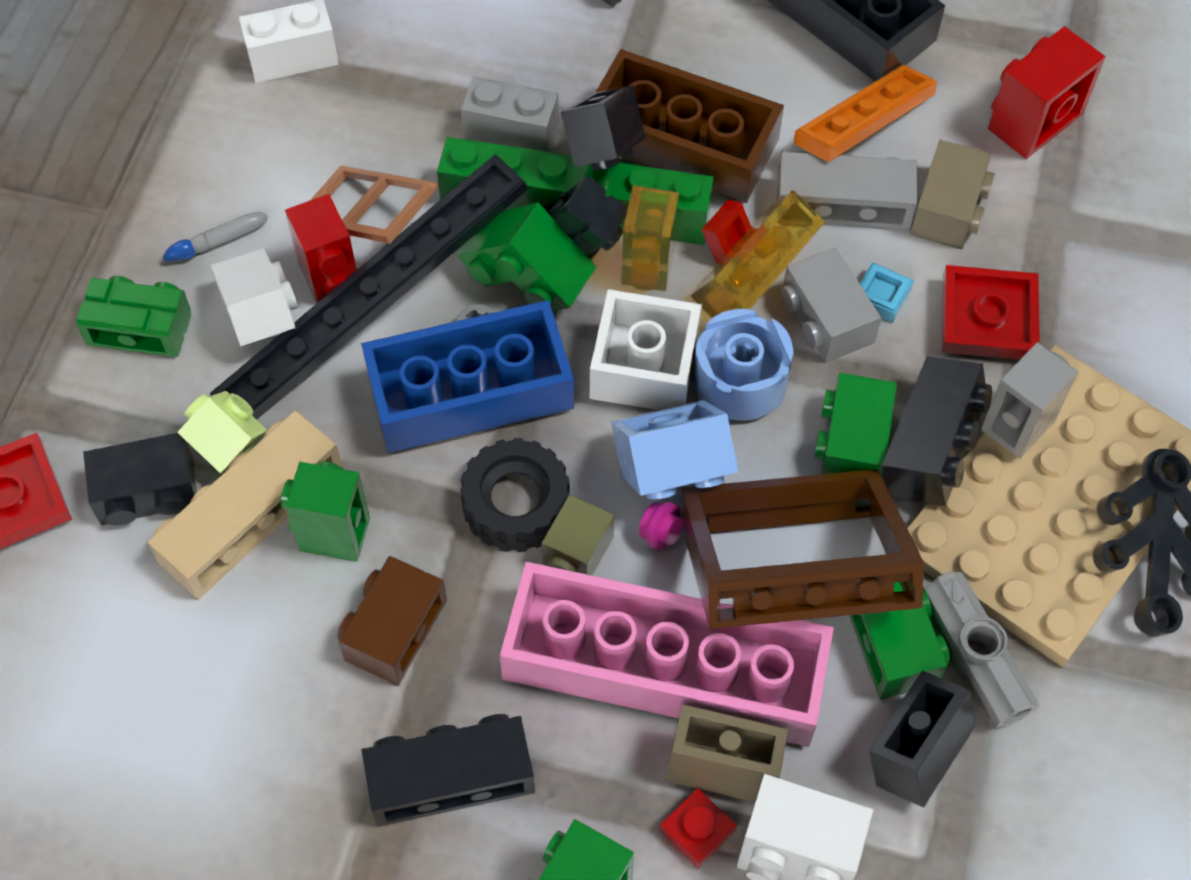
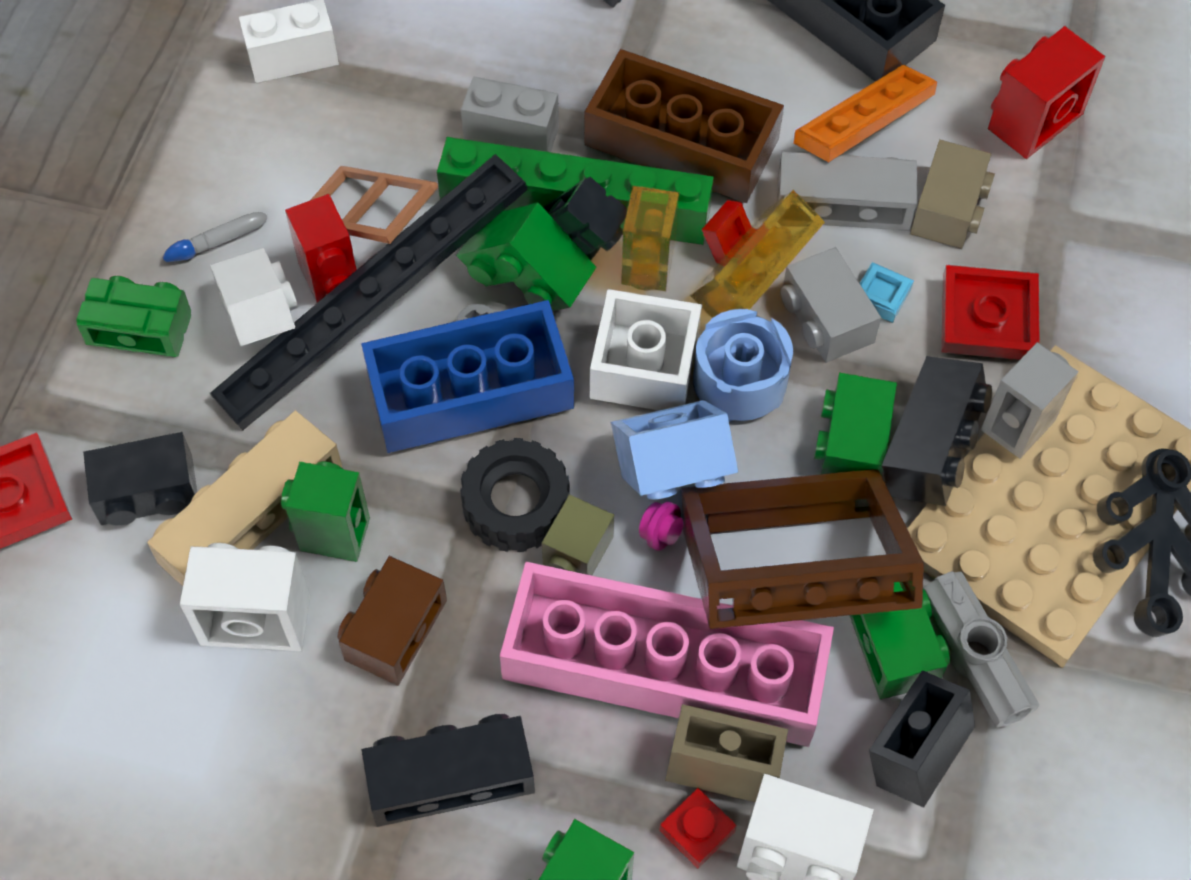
yellowish green brick [177,391,267,474] -> none
black brick [560,85,646,171] -> none
none -> white brick [180,543,310,651]

